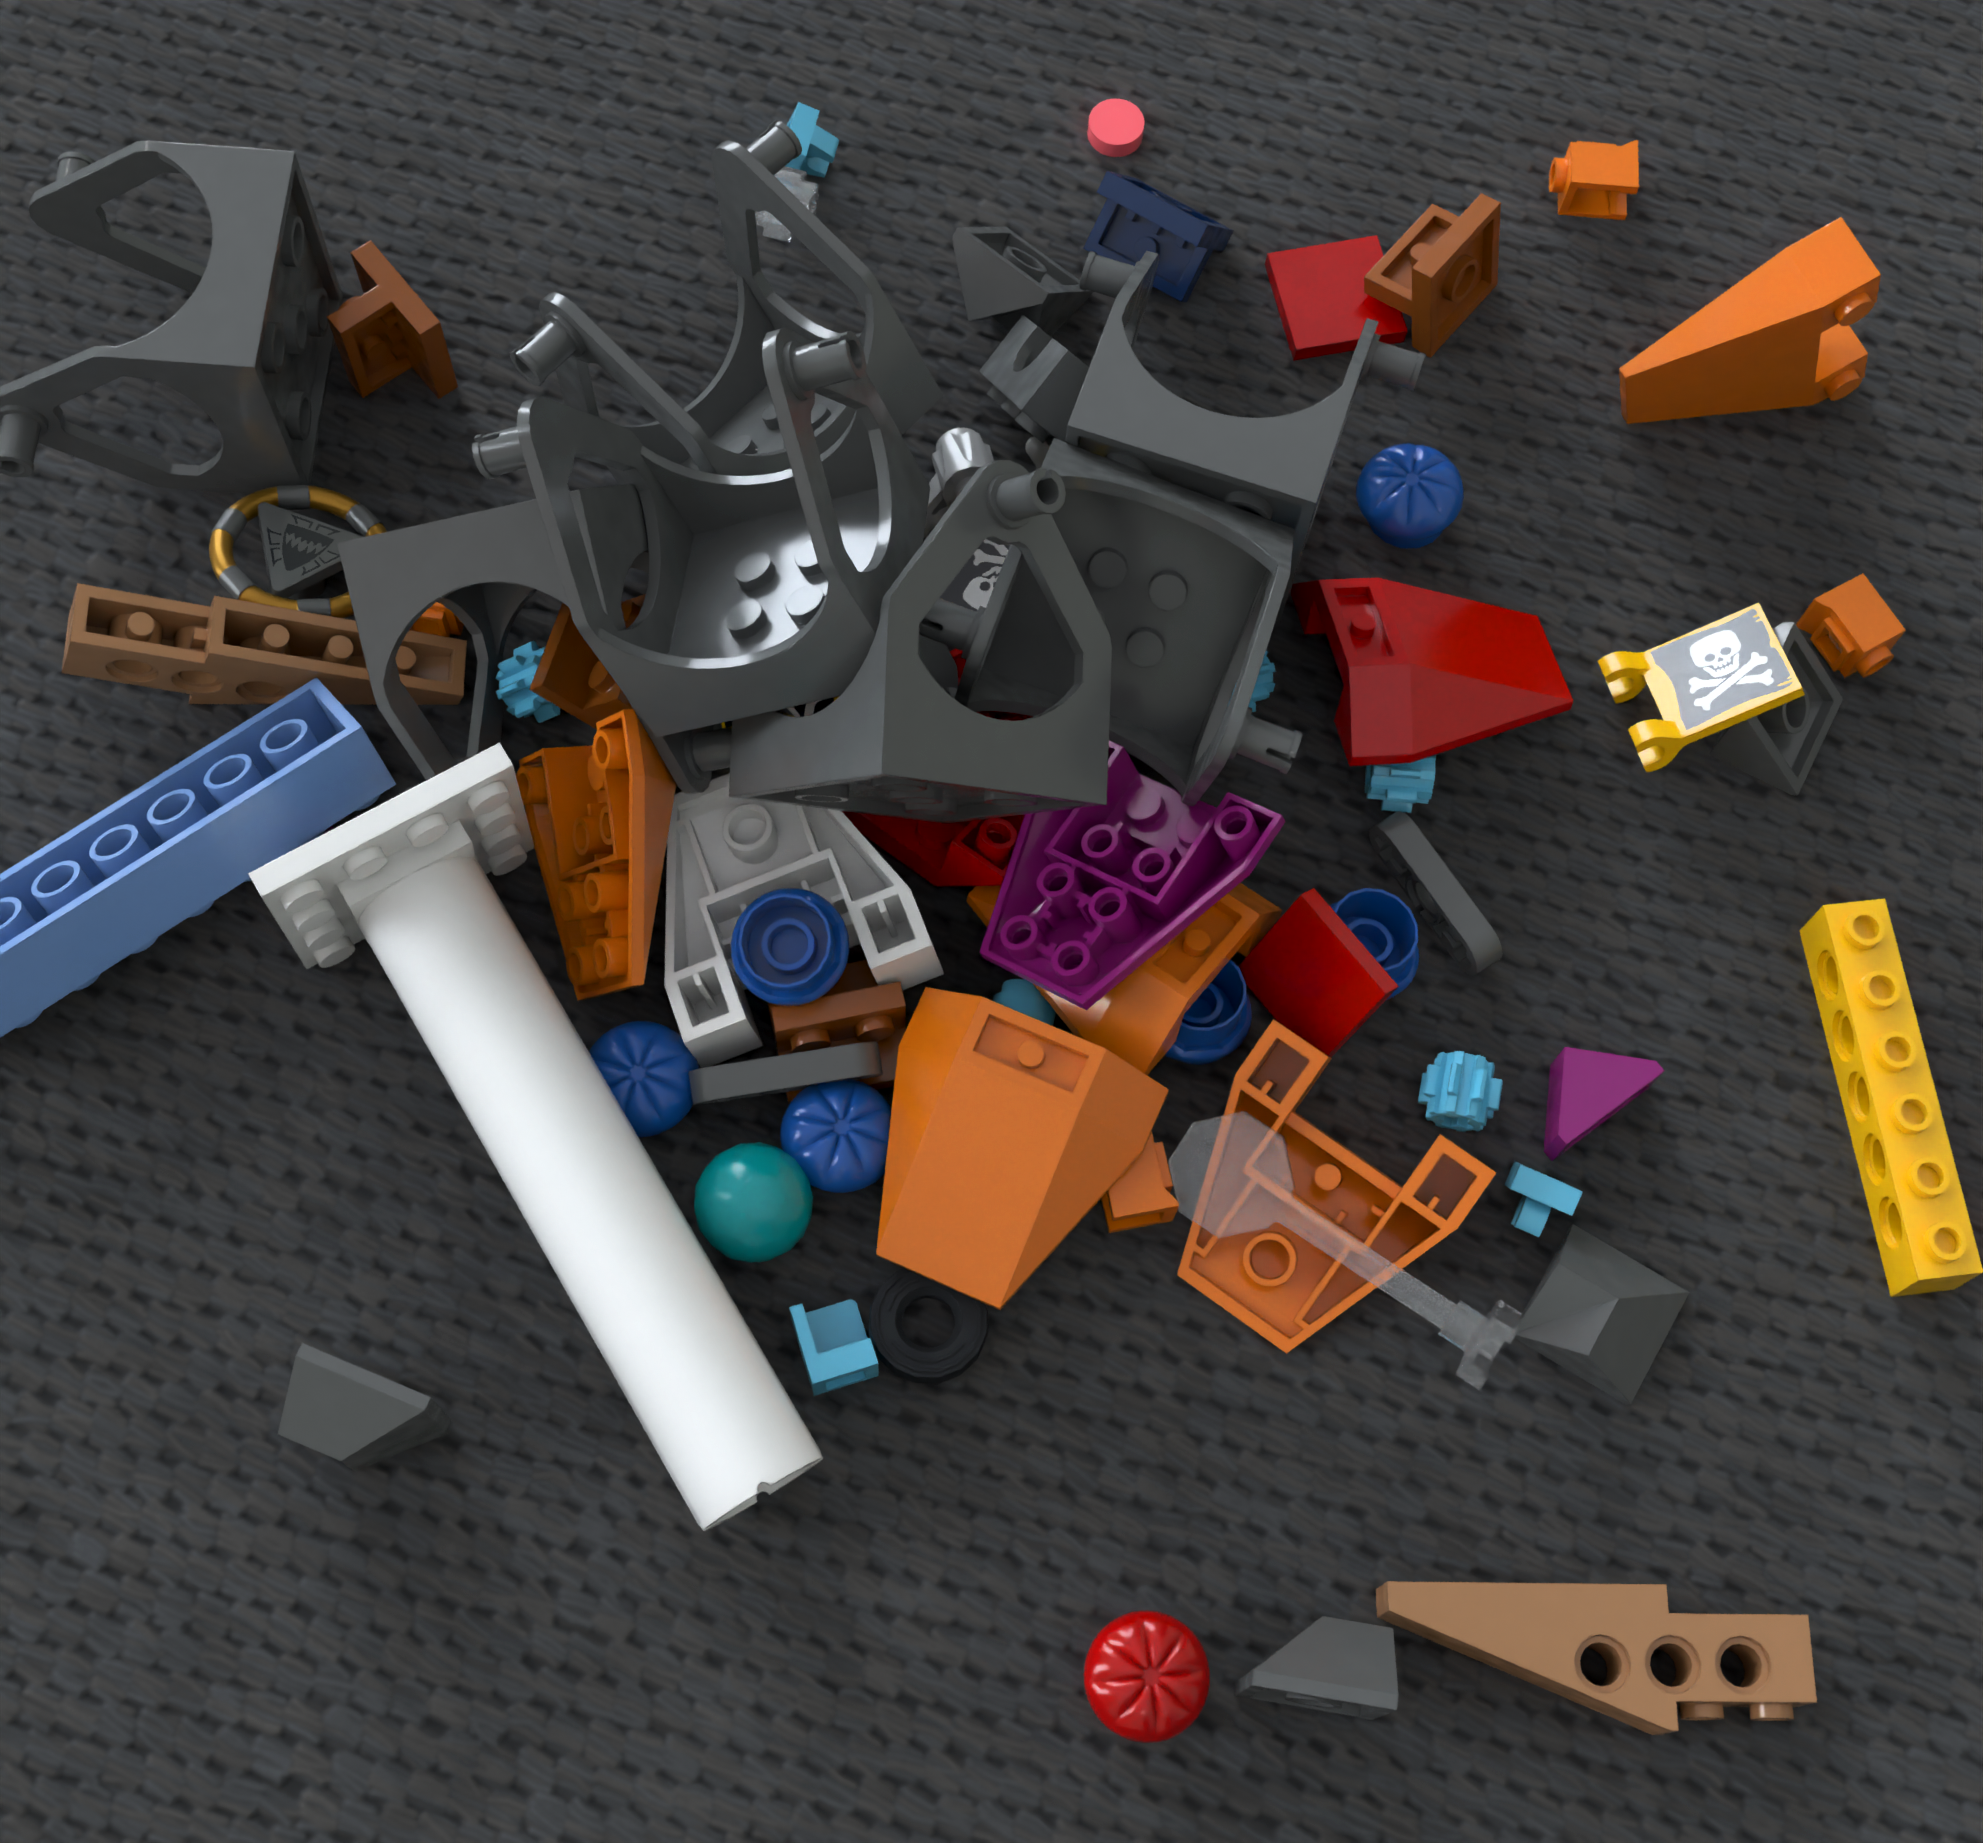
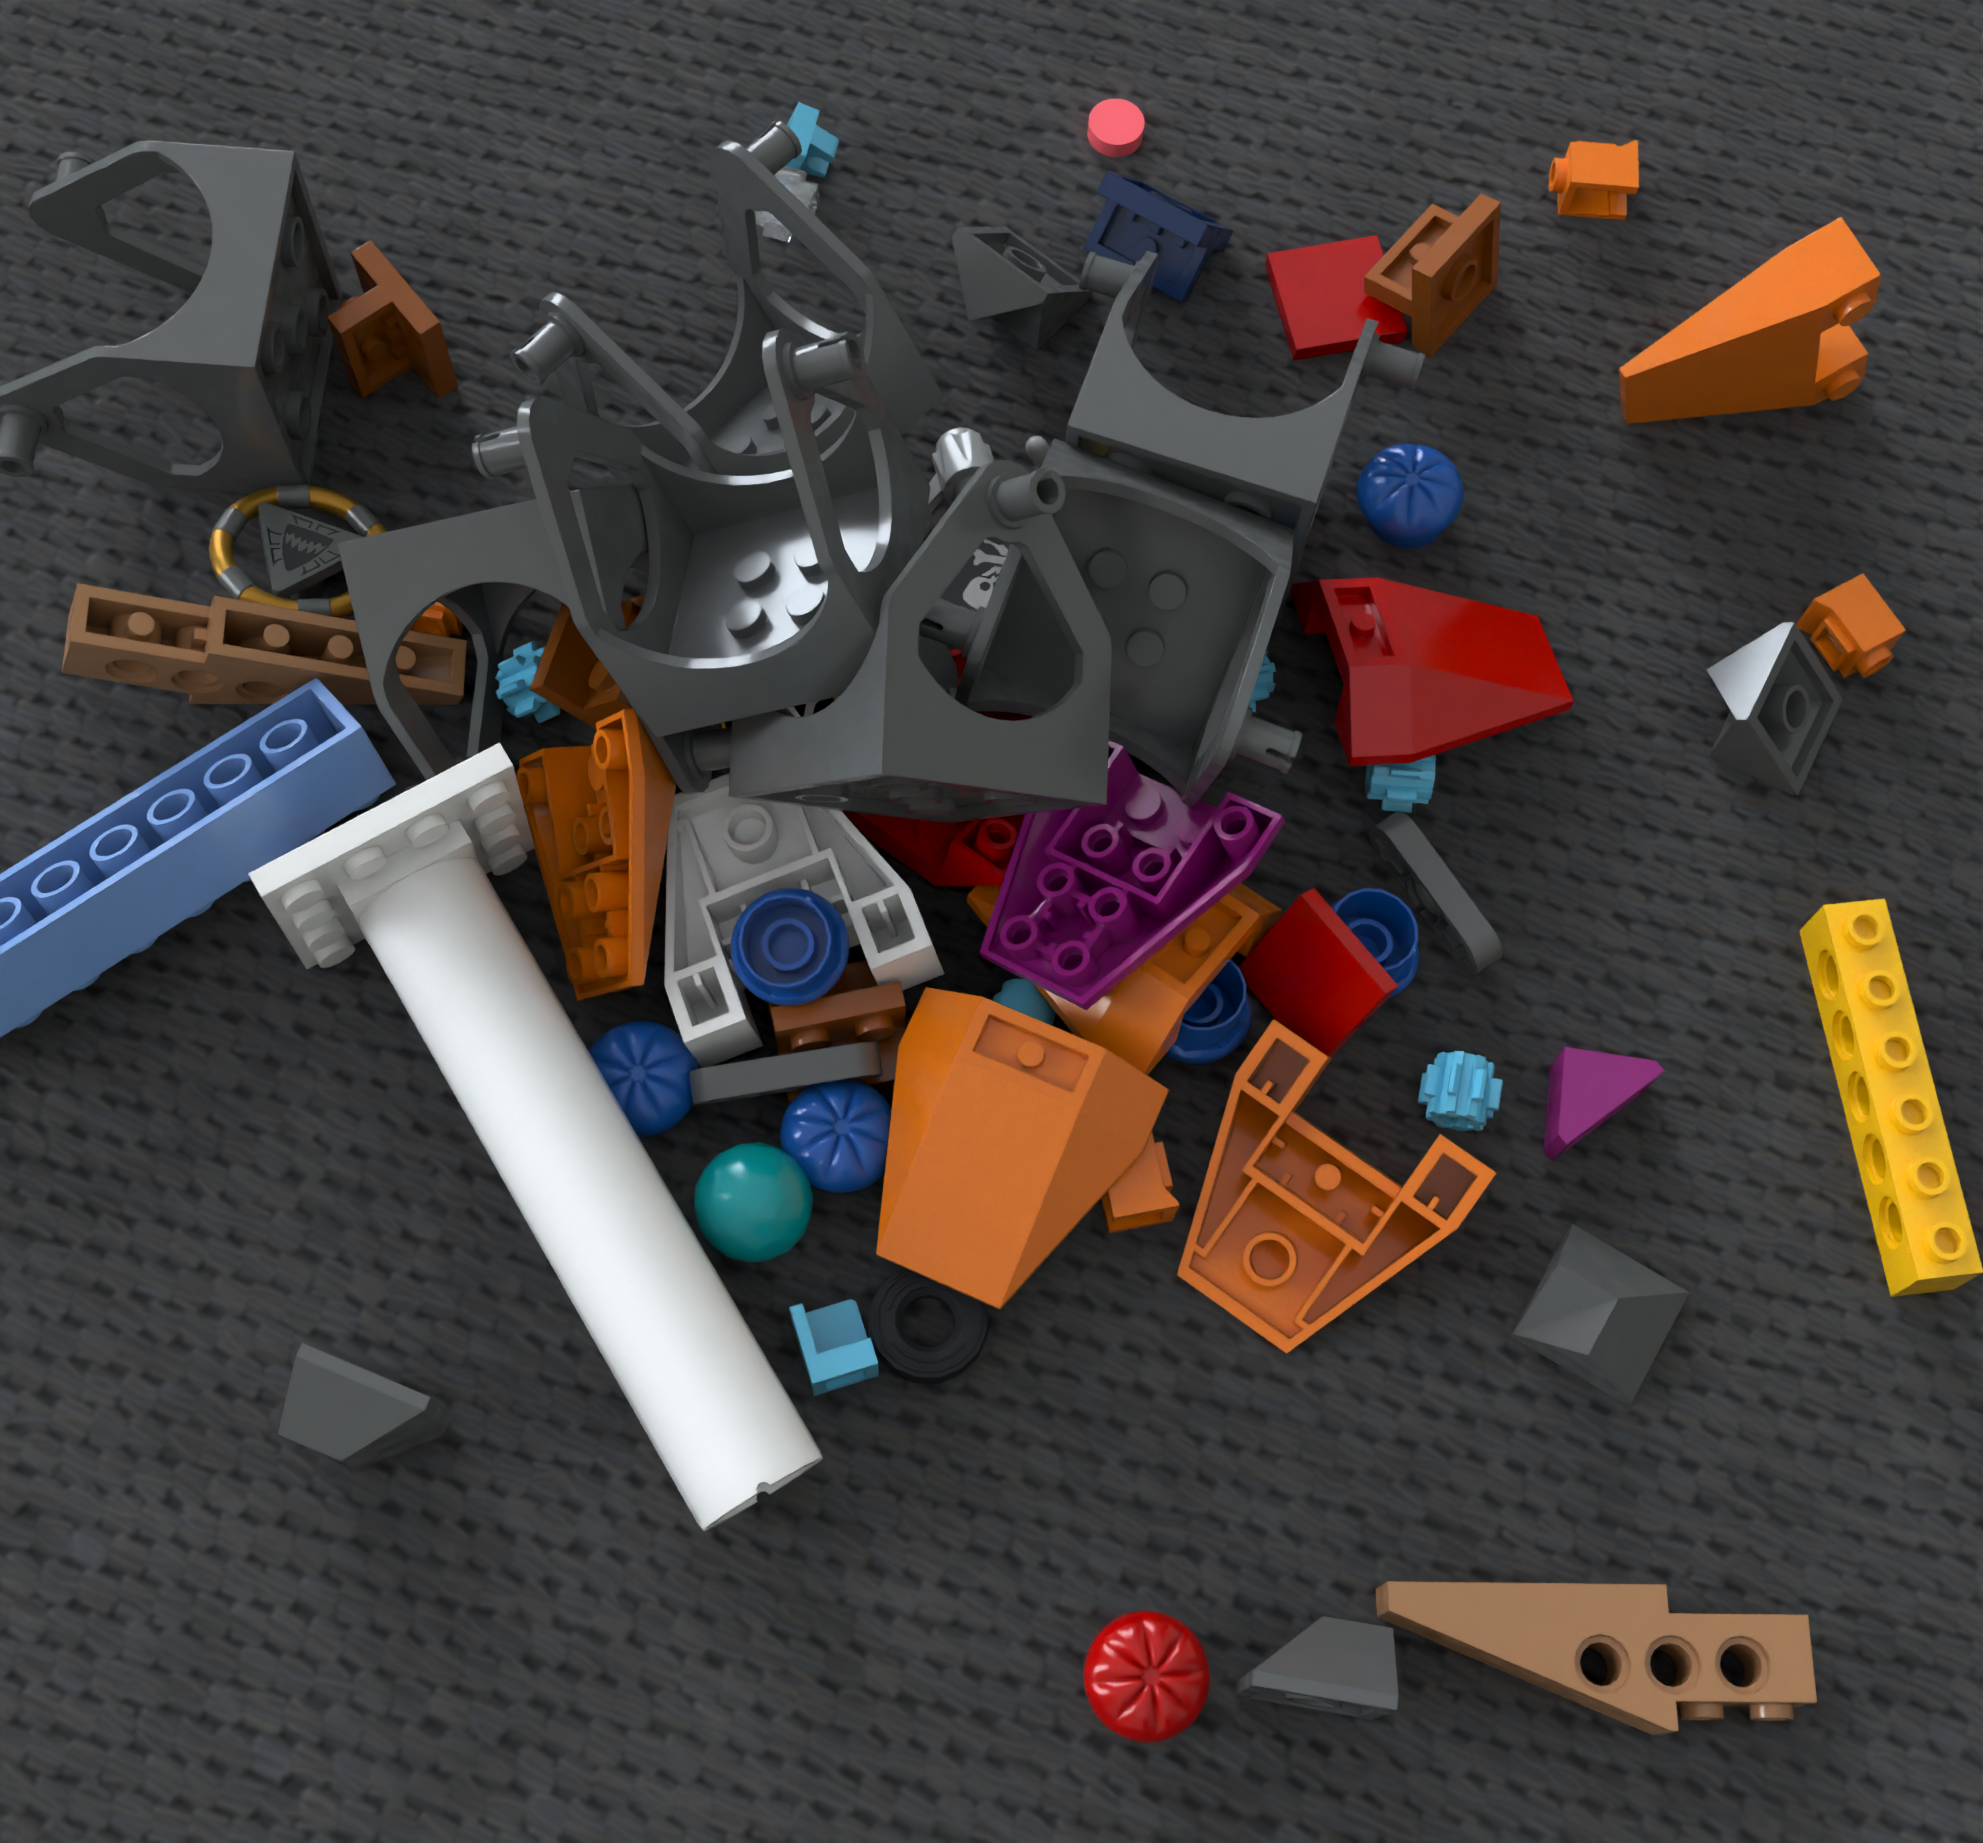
dark grey arch [979,315,1089,443] -> none
clear piece [1168,1111,1523,1391] -> none
medium azure tile [1505,1161,1583,1237] -> none
flag [1598,603,1805,772] -> none

